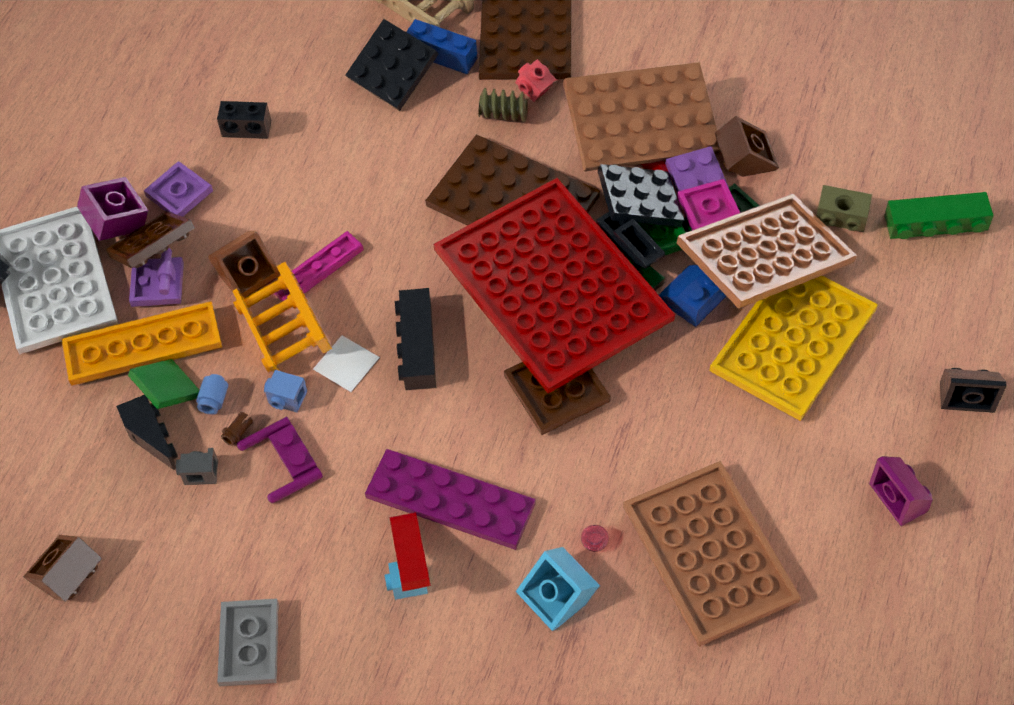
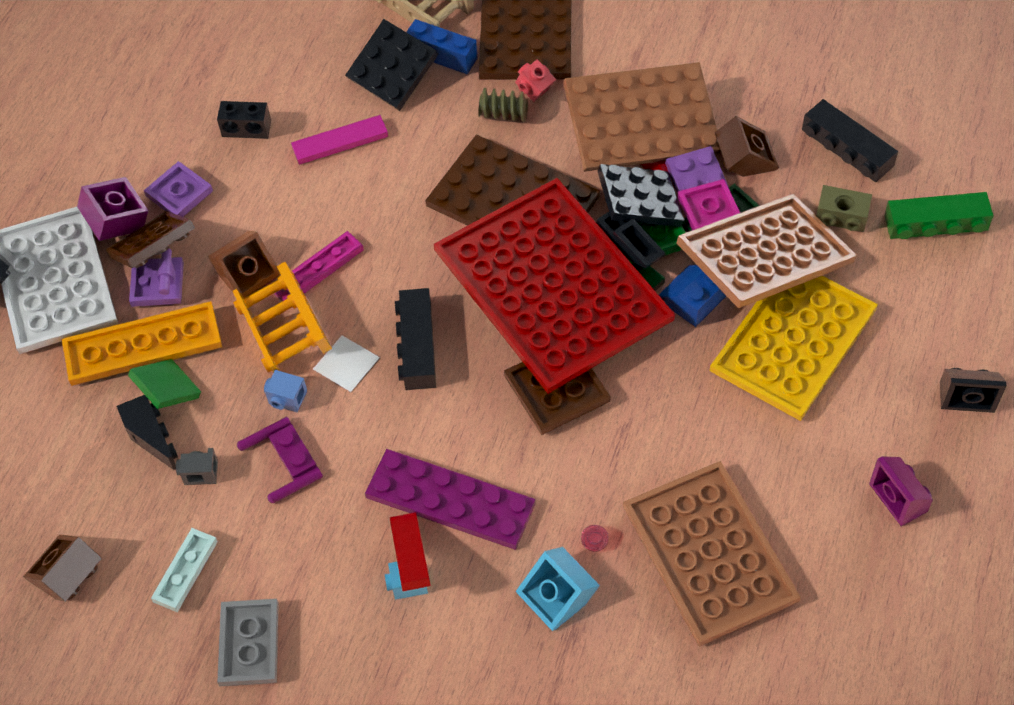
medium blue brick [196,374,228,415] -> none
reddish brown pin [221,412,253,446] -> none
none -> light aqua plate [151,528,218,613]
none -> dark pink tile [291,115,388,165]
none -> black brick [802,99,898,182]

